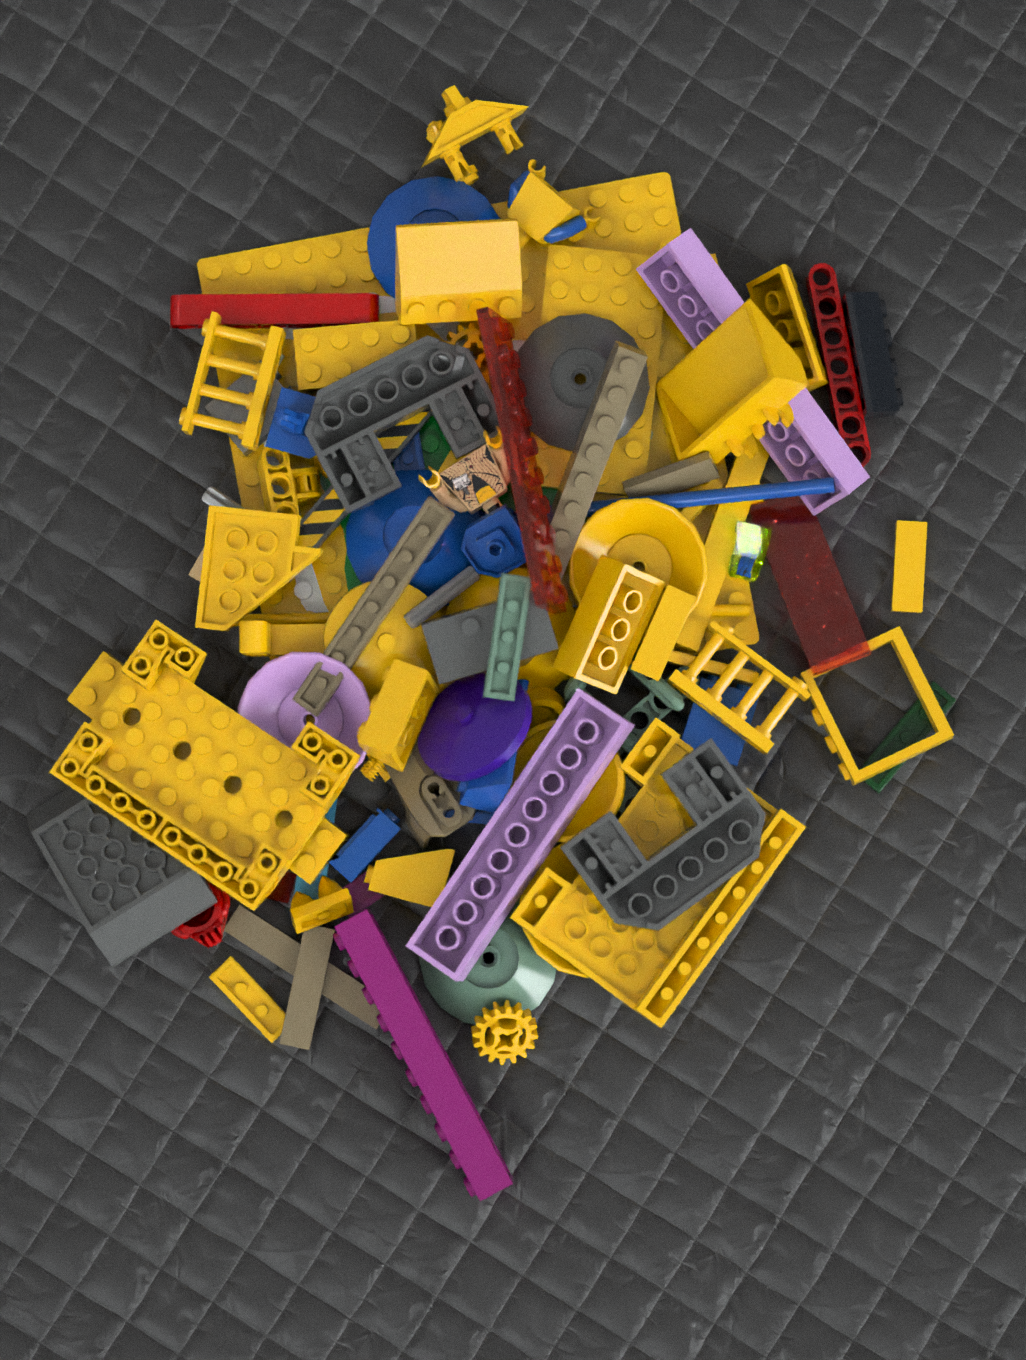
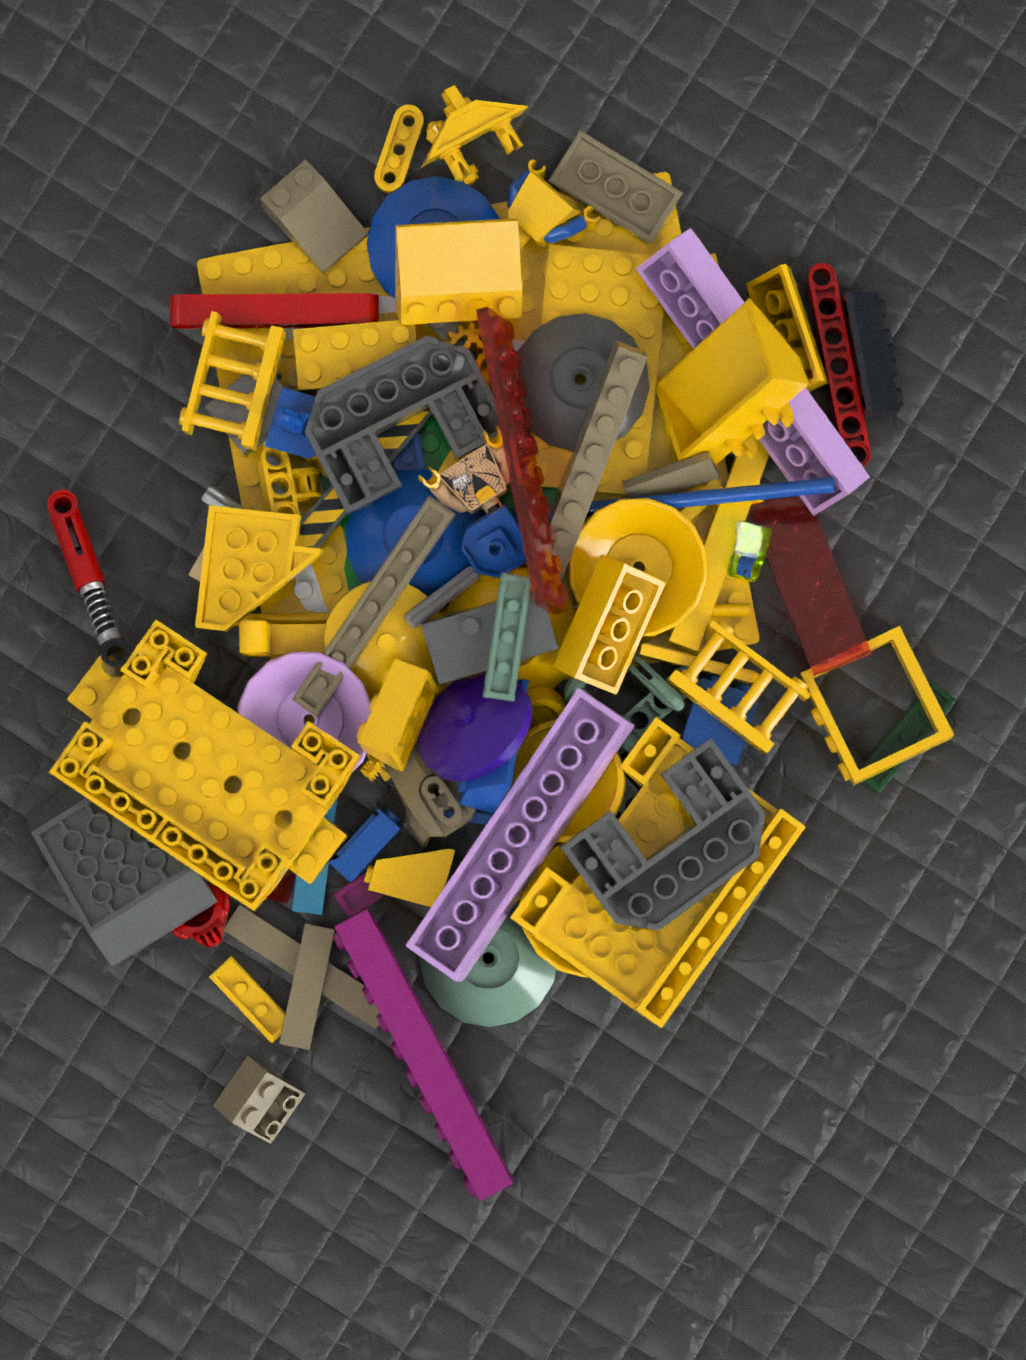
yellow tile [290,876,354,934] -> none
yellow gear [471,1000,538,1065] -> none
yellow tile [631,585,696,681] -> none
yellow tile [891,520,927,613] -> none
none -> piece [47,489,131,677]
none -> dark tan slope [213,1056,306,1144]
none -> dark tan slope [260,159,368,274]
none -> yellow plate [374,105,424,193]
none -> dark tan tile [548,130,683,245]

